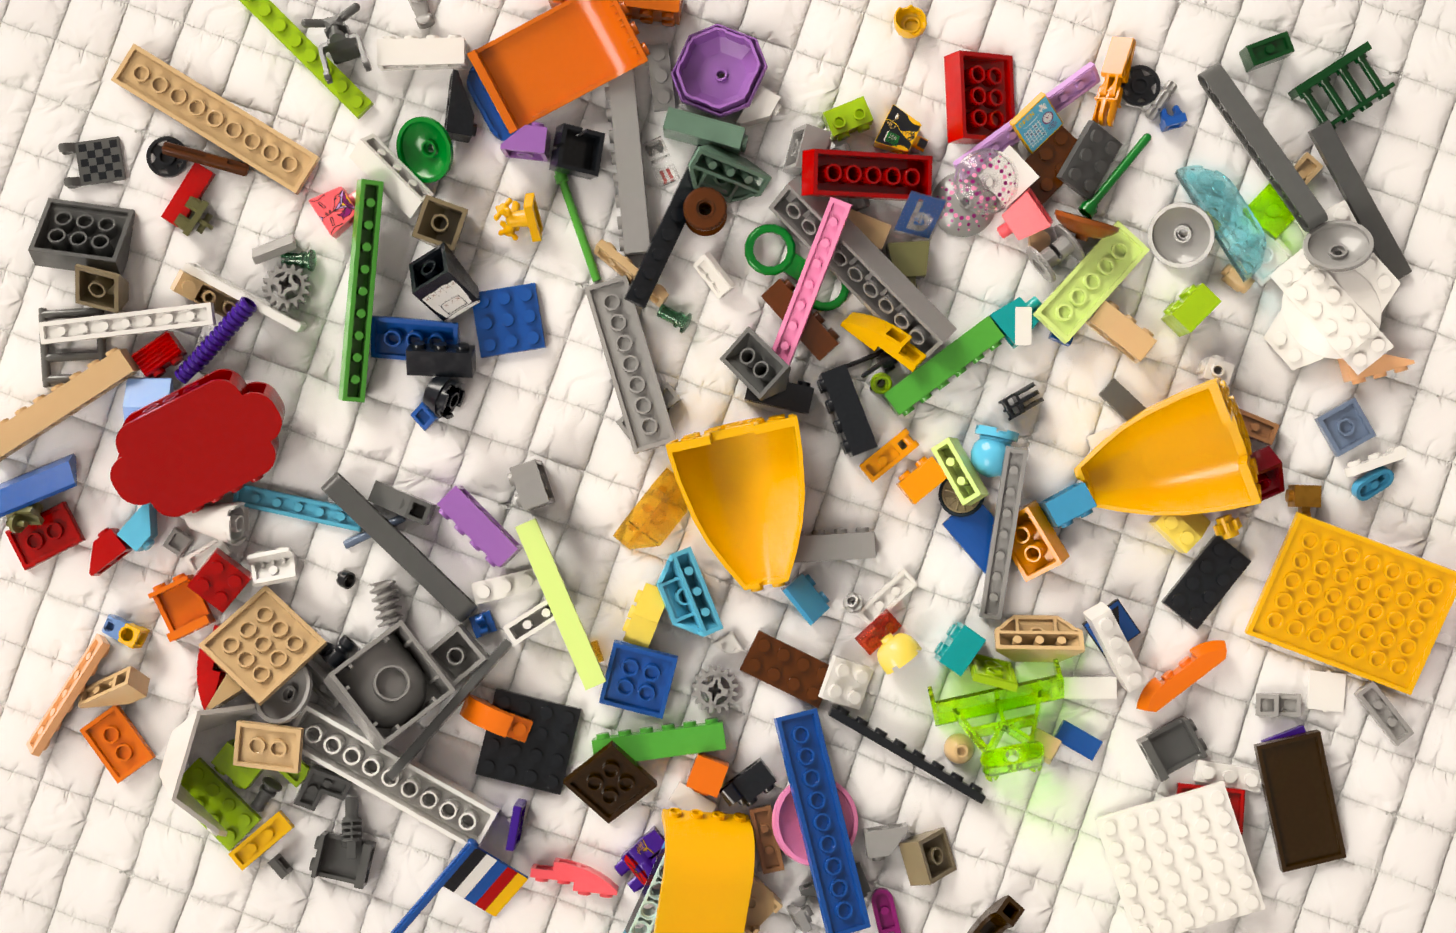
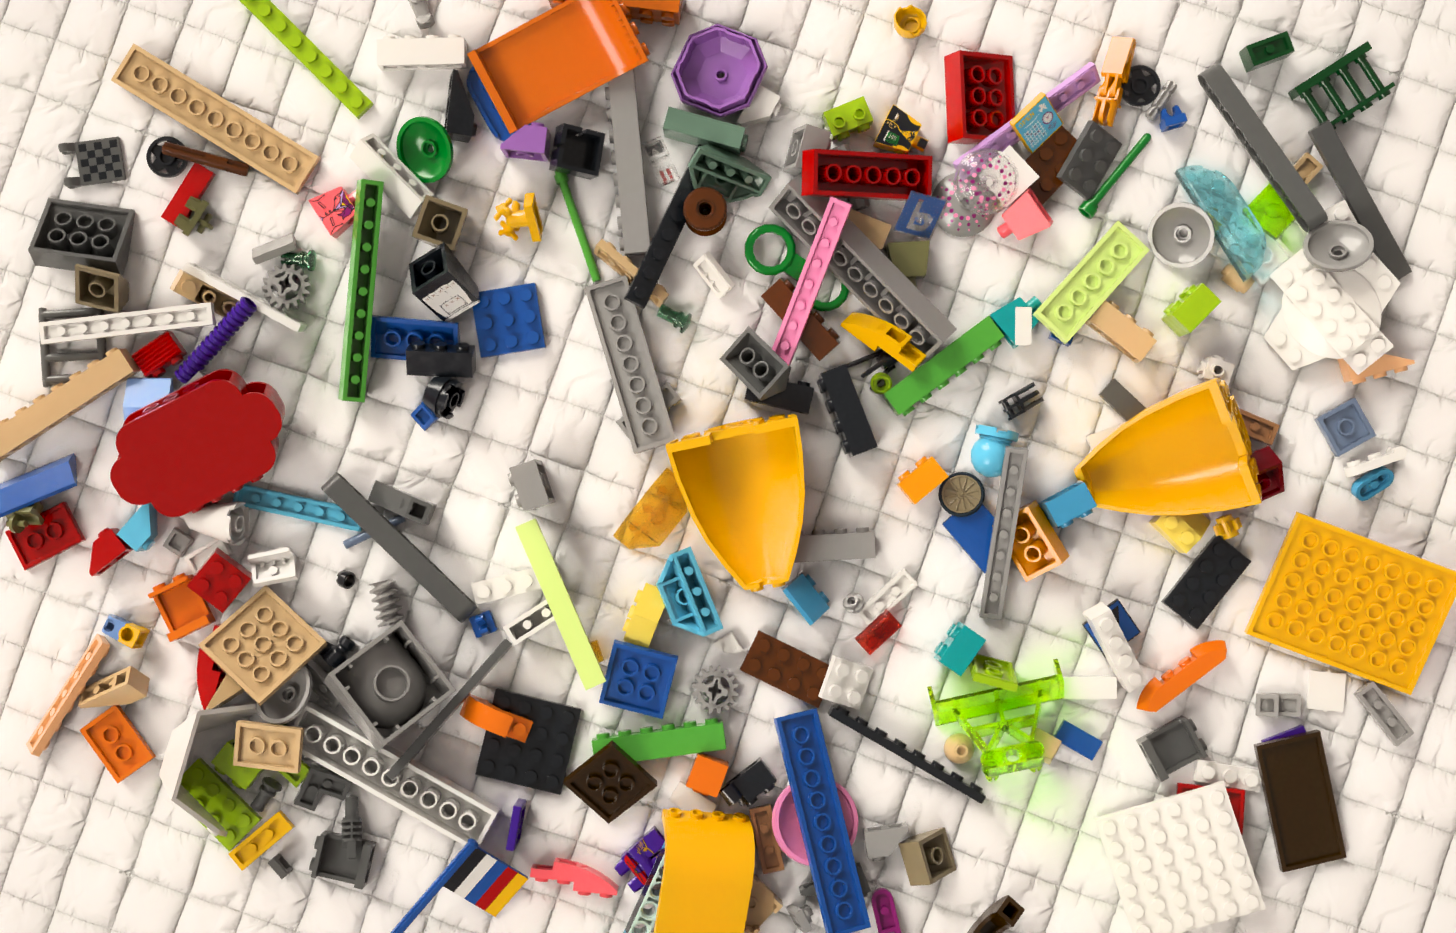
dark grey piece [301,3,372,84] -> none
light grey brick [427,624,489,687] -> none
medium lavender brick [437,486,523,567] -> none
light grey plate [647,43,676,112] -> none
light orange plate [859,428,919,483] -> none
light yellow cylinder [877,633,922,675] -> none
yellowish green brick [931,437,989,506] -> none
tan wedge [994,615,1085,662] -> none
light grey hose [1026,224,1085,283] -> none
tan tile [1028,230,1051,252] -> none
dark orange dish [1054,209,1120,242] -> none
pearl gold brick [1285,485,1321,517] -> none

